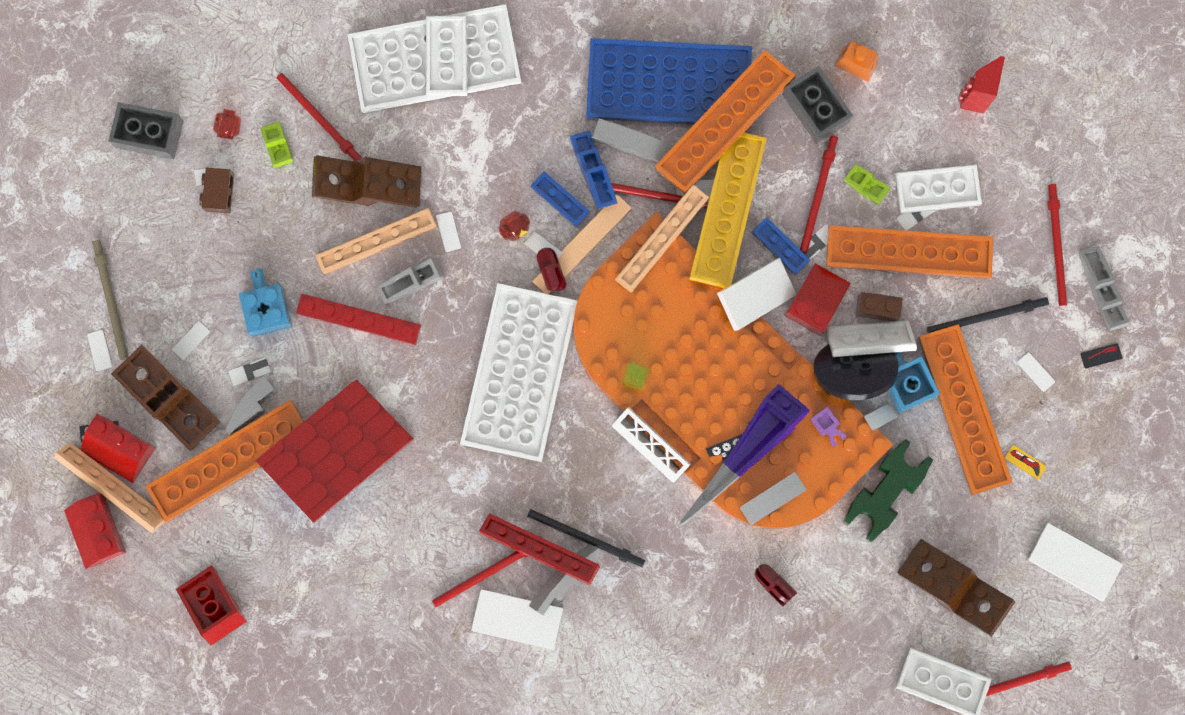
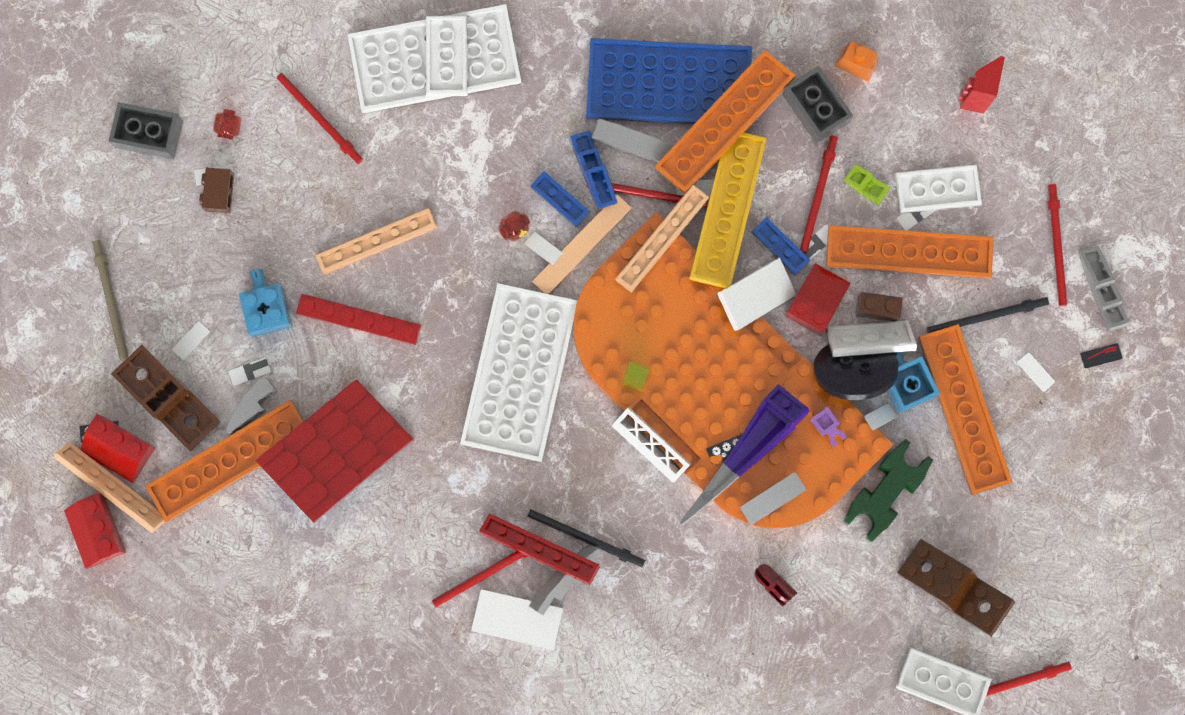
white sticker [87,330,112,371] -> none
red slope [176,565,247,645] -> none
lime slope [260,121,294,169] -> none
reddish brown bracket [311,155,421,208] -> none
light grey slope [377,258,445,305] -> none
white sticker [436,211,461,252] -> none
dark red arm [537,248,567,291] -> none
yellow sticker [1005,445,1047,480] -> none
white tile [1027,523,1123,601] -> none

